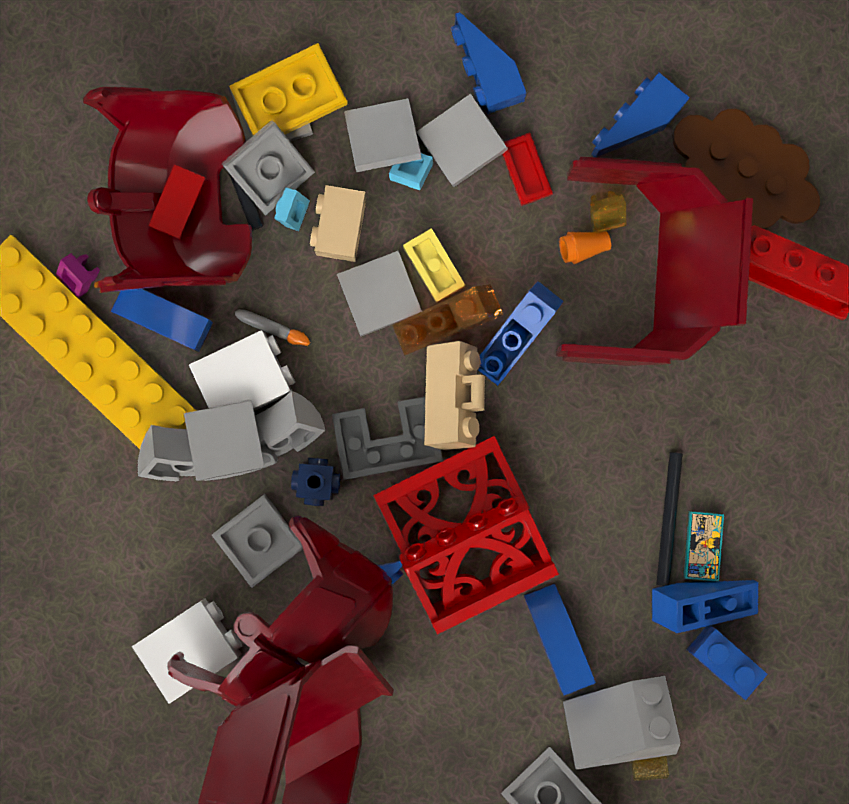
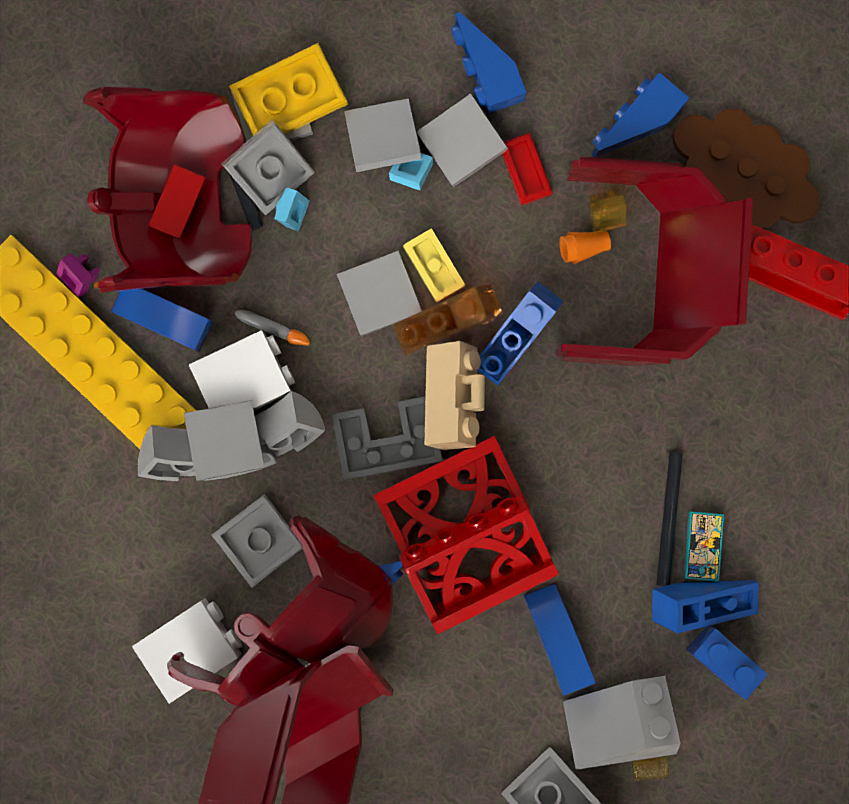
dark blue brick [291,458,340,506] -> none
tan brick [310,185,367,262] -> none

